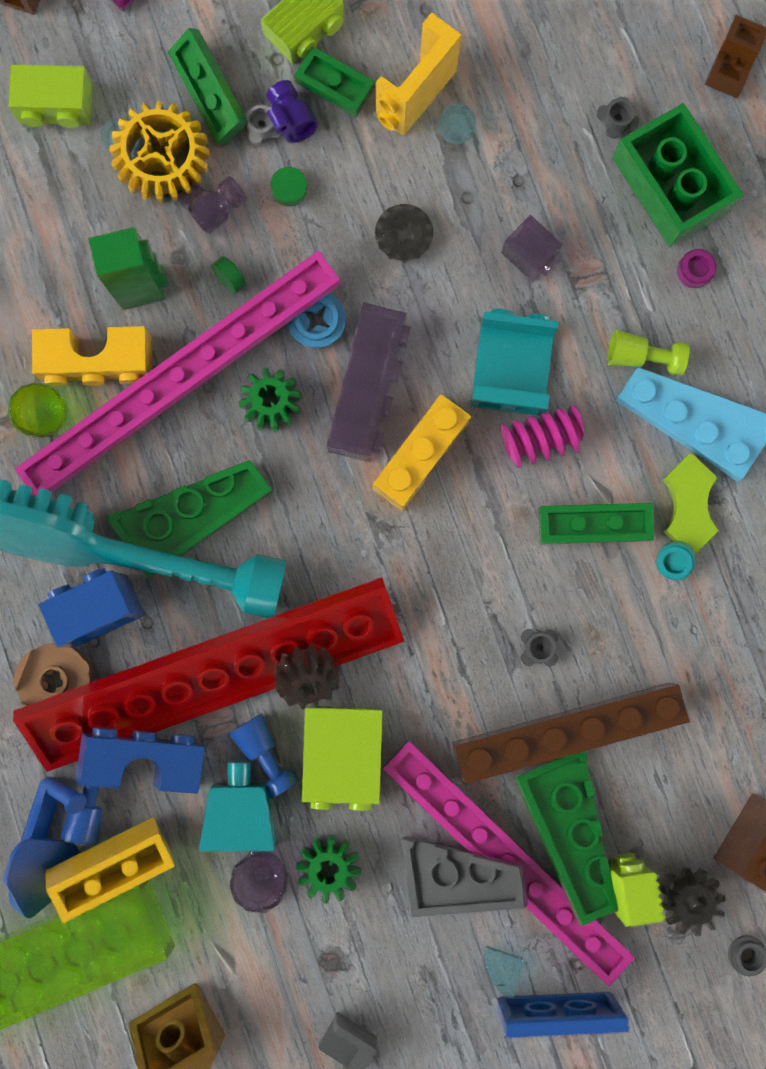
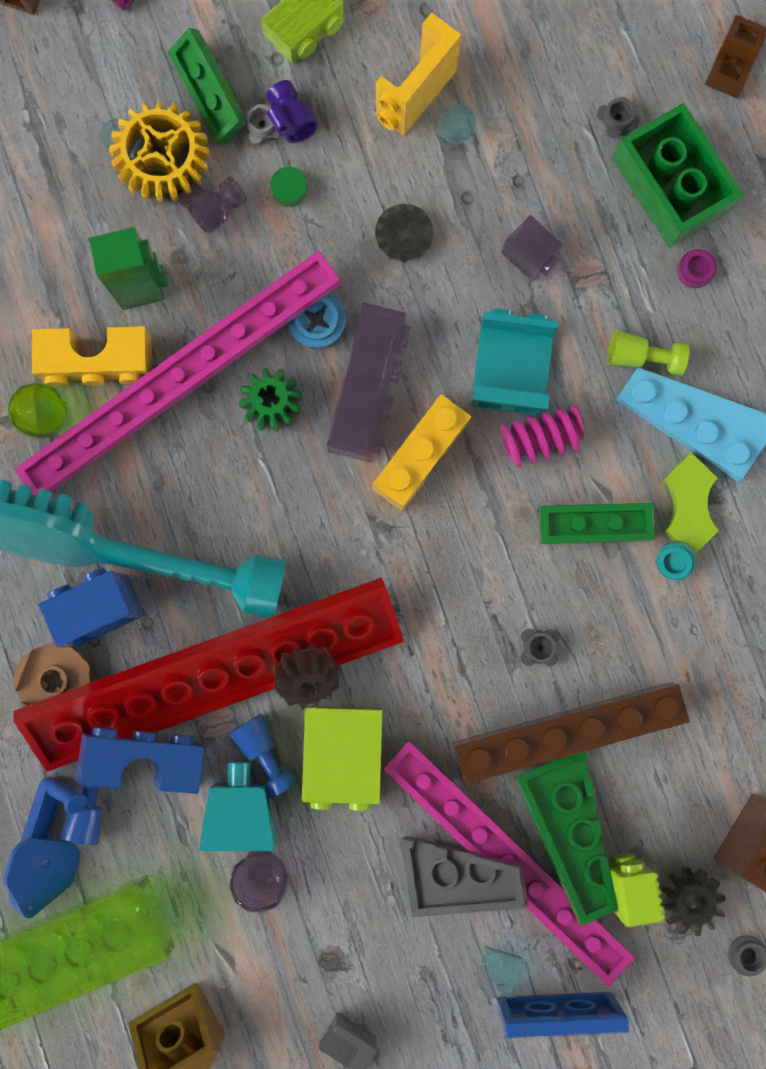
lime brick [8,64,93,128] -> none
yellow brick [46,817,175,923] -> none
green wing [105,460,273,578] -> none
green tile [211,256,245,294] -> none
green plate [294,46,375,118] -> none
green gear [296,834,361,904] -> none

